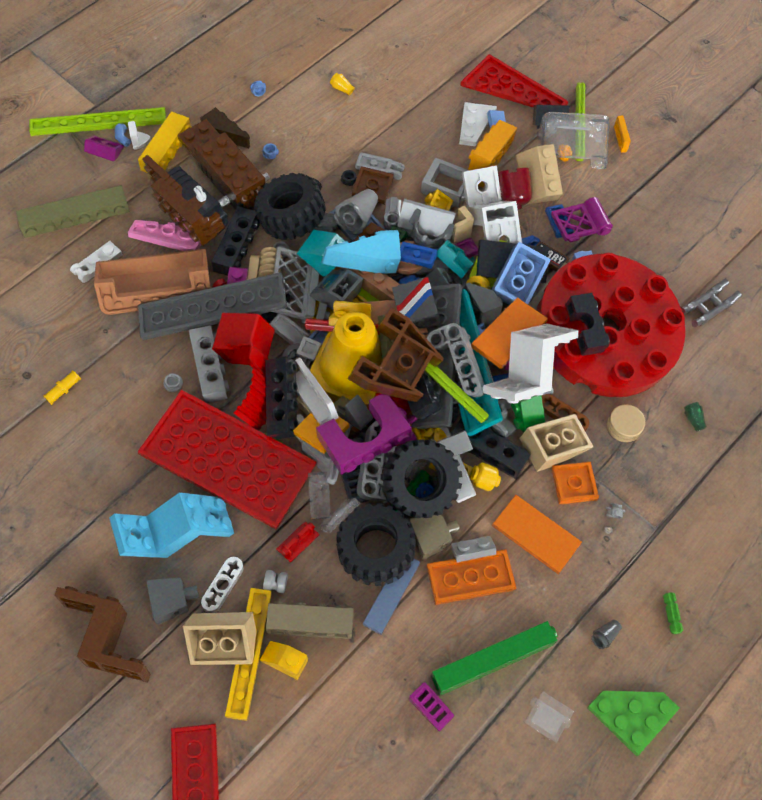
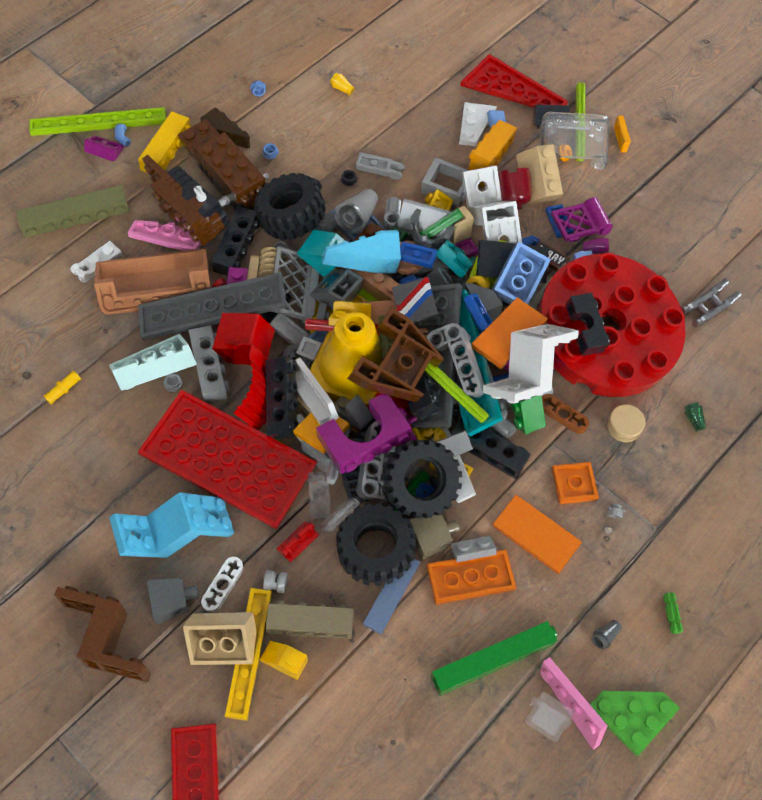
white tile [128,121,151,150] -> none
reddish brown plate [352,166,394,205] -> none
magenta slope [408,682,455,732] -> none
yellow head [470,462,501,491] -> none
tan slope [519,414,593,472] -> none
none -> light aqua wedge [109,334,197,391]
none -> green axle [419,208,463,239]
none -> blue plate [463,293,492,332]
none -> bright pink wing [540,657,607,750]
none -> magenta cone [583,237,609,254]

